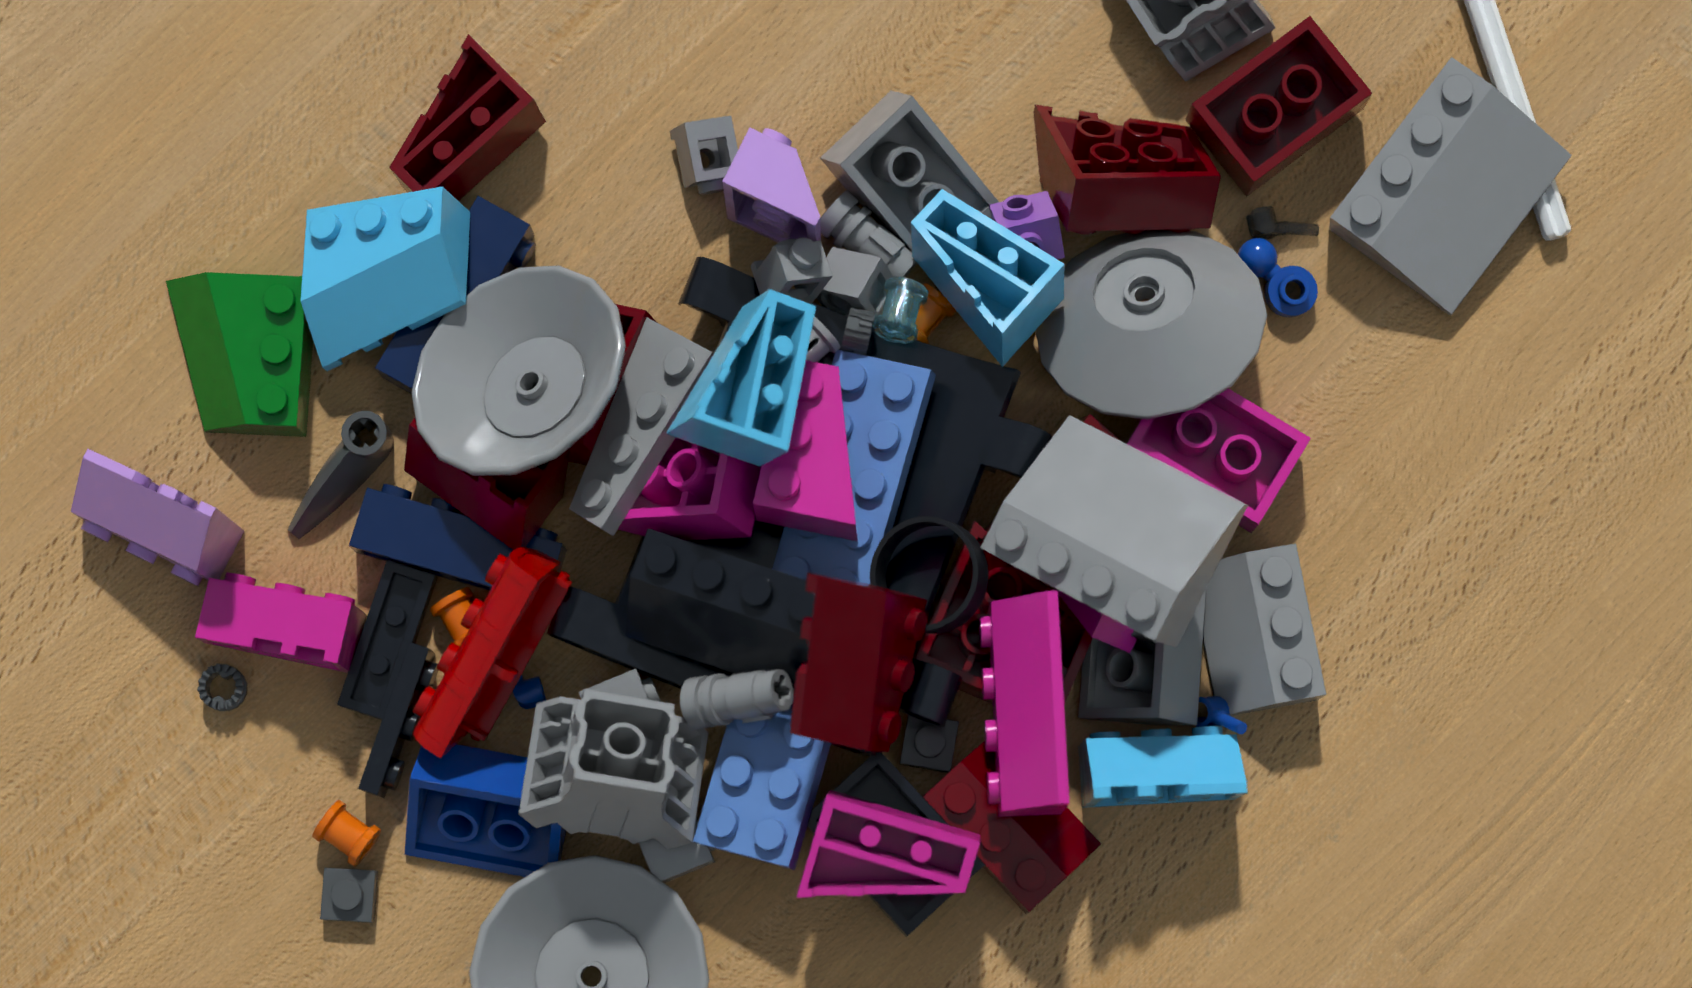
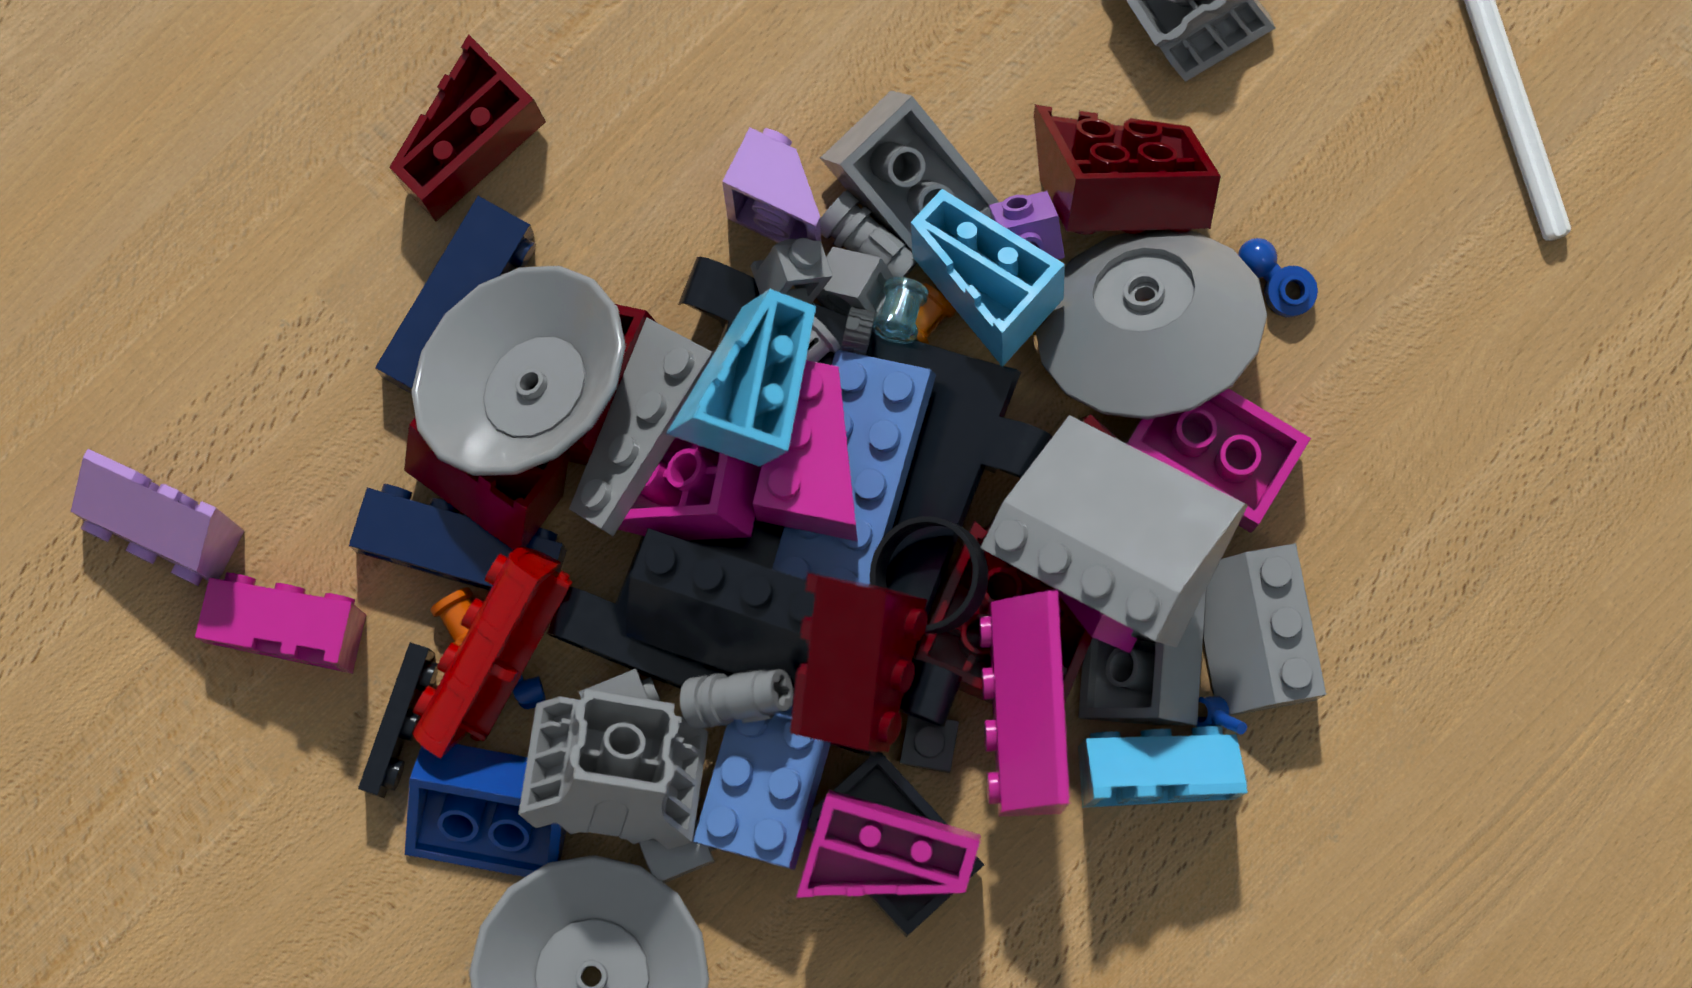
green wedge [166,272,313,437] -> none
dark grey bush [198,664,247,711] -> none
dark grey piece [288,411,394,539] -> none
medium azure wedge [300,187,470,371] -> none
orange bush [312,800,382,867] -> none
dark grey plate [320,868,378,923] -> none
black plate [337,560,438,720] -> none
light grey brick [670,115,738,195] -> none
dark red slope [923,741,1101,914] -> none
dark red brick [1185,16,1373,197] -> none
clear smoke hand [1246,206,1319,240] -> none
light grey slope [1329,57,1572,316] -> none

